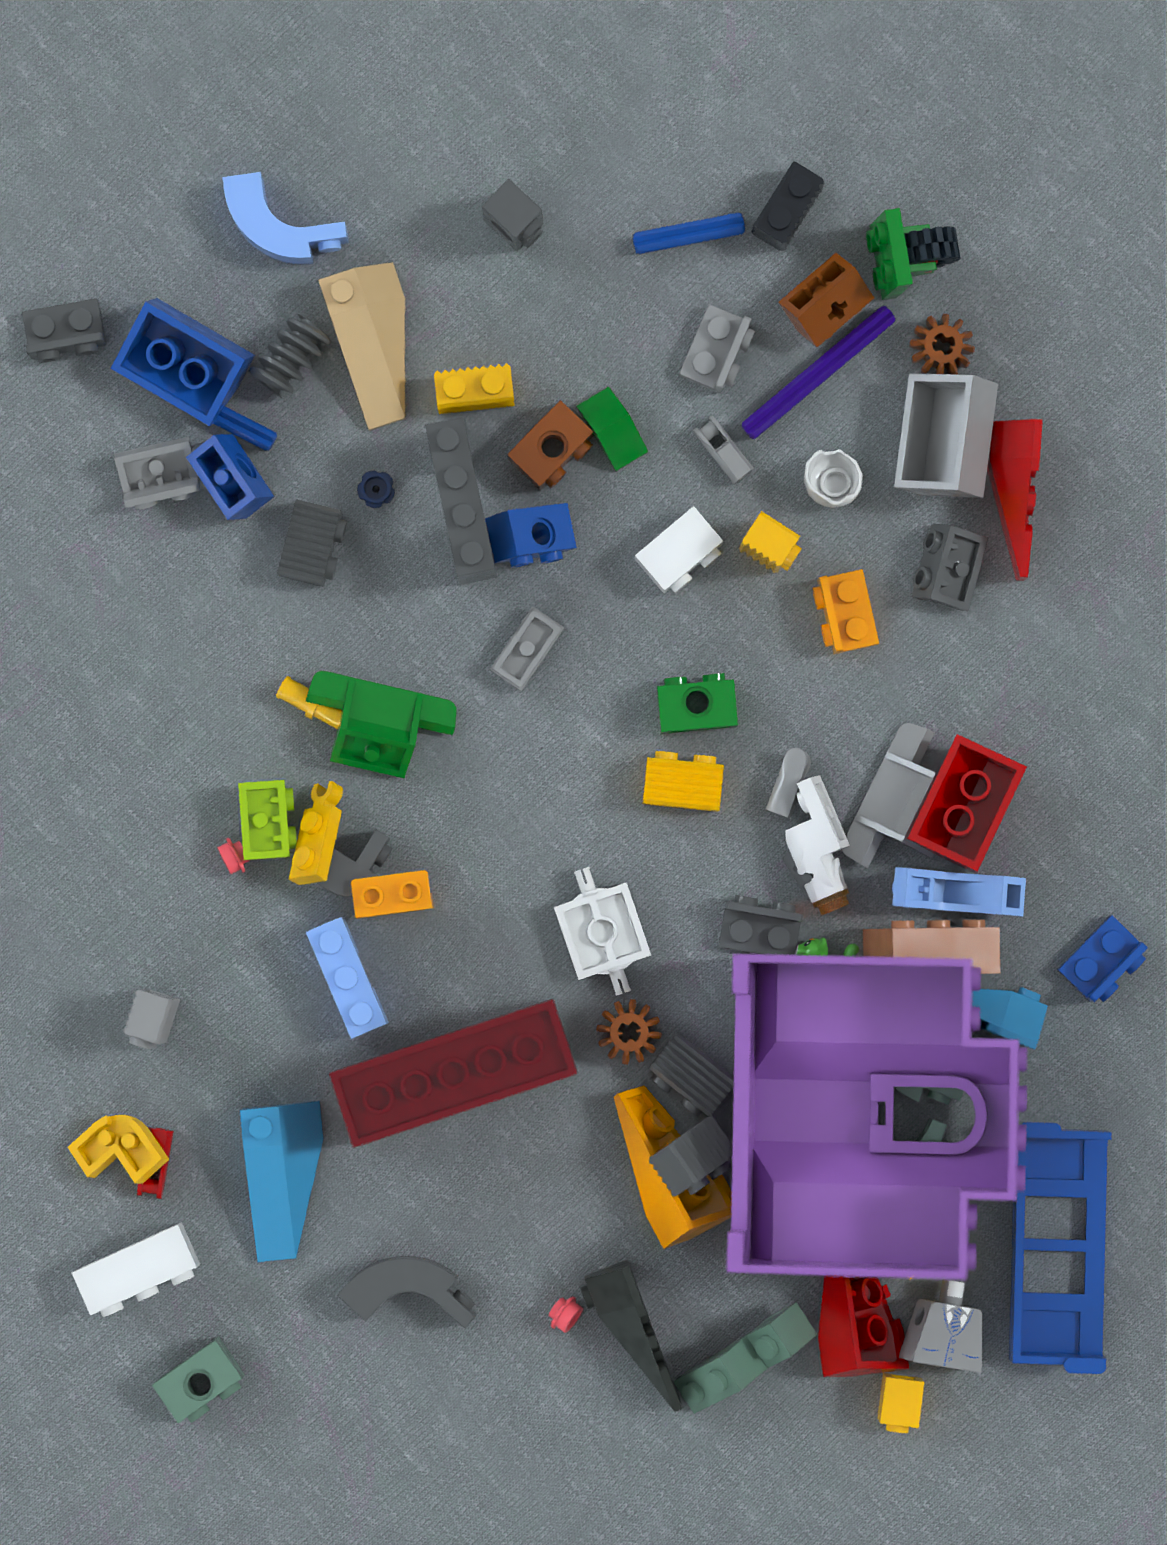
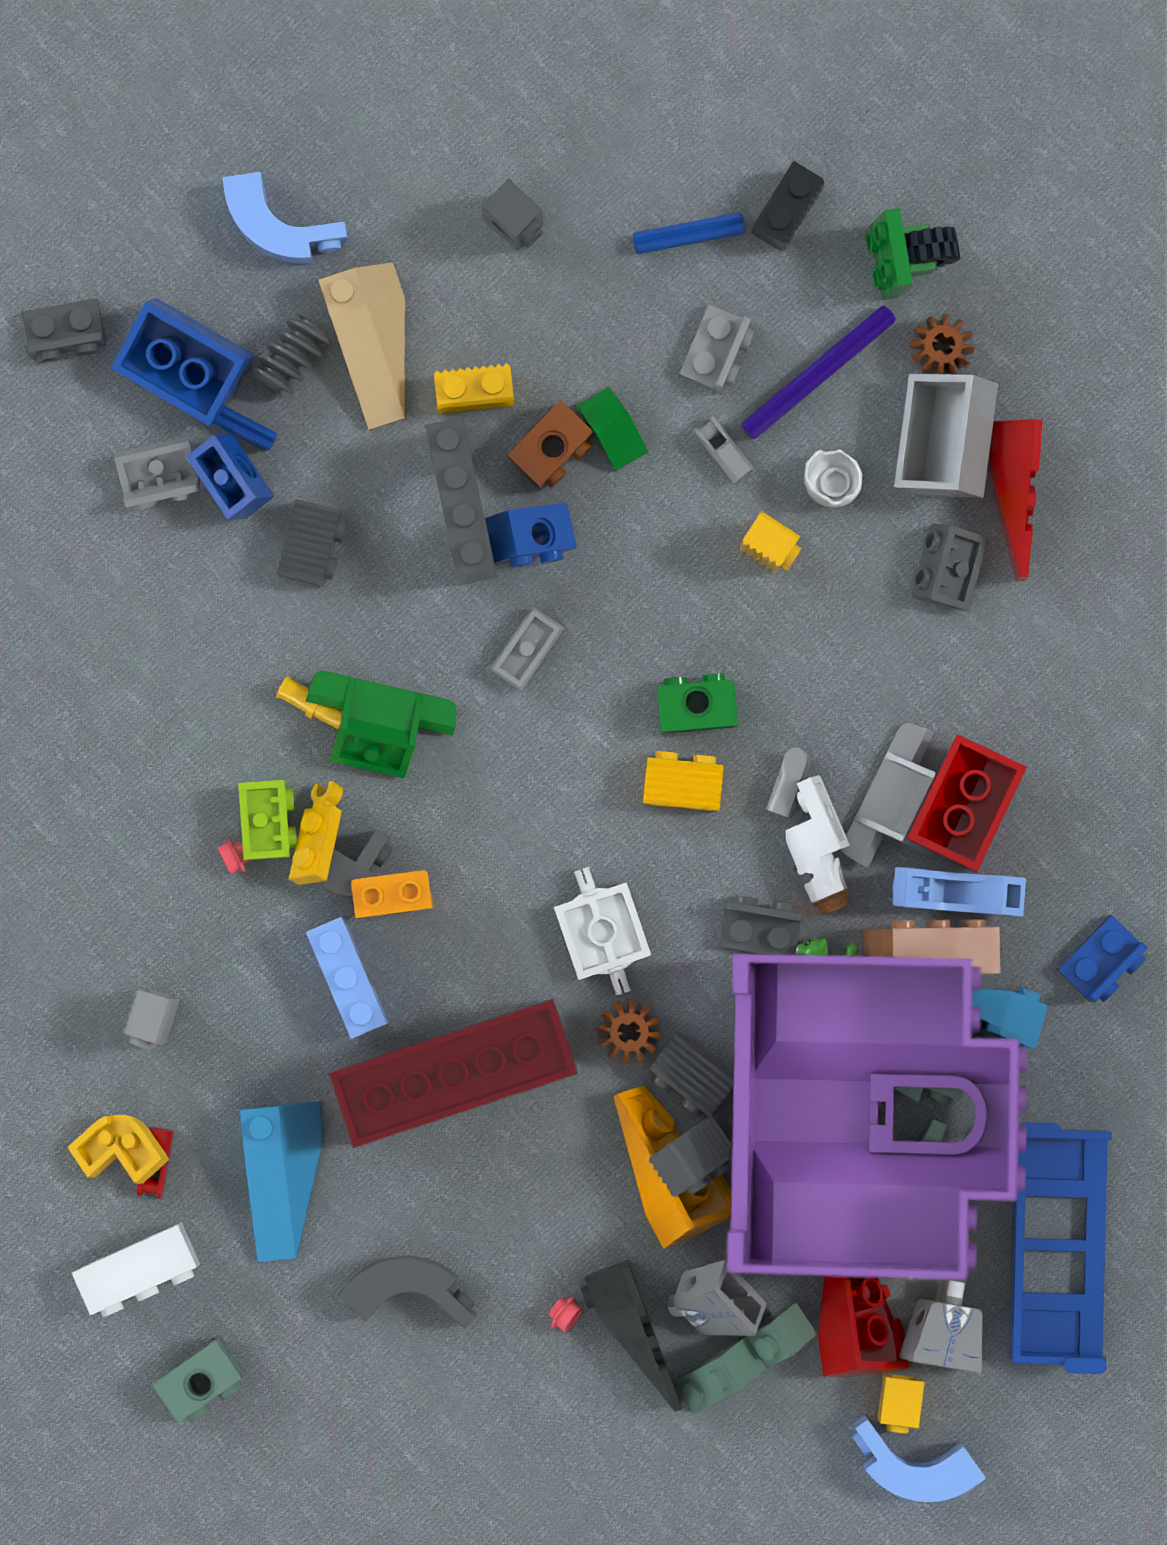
dark blue plate [357,470,395,508] -> none
white brick [635,506,723,593] -> none
dark orange brick [778,253,874,347] -> none
light orange bracket [812,569,879,654] -> none
none -> light grey torso [668,1260,767,1336]
none -> light blue arch [852,1415,986,1502]

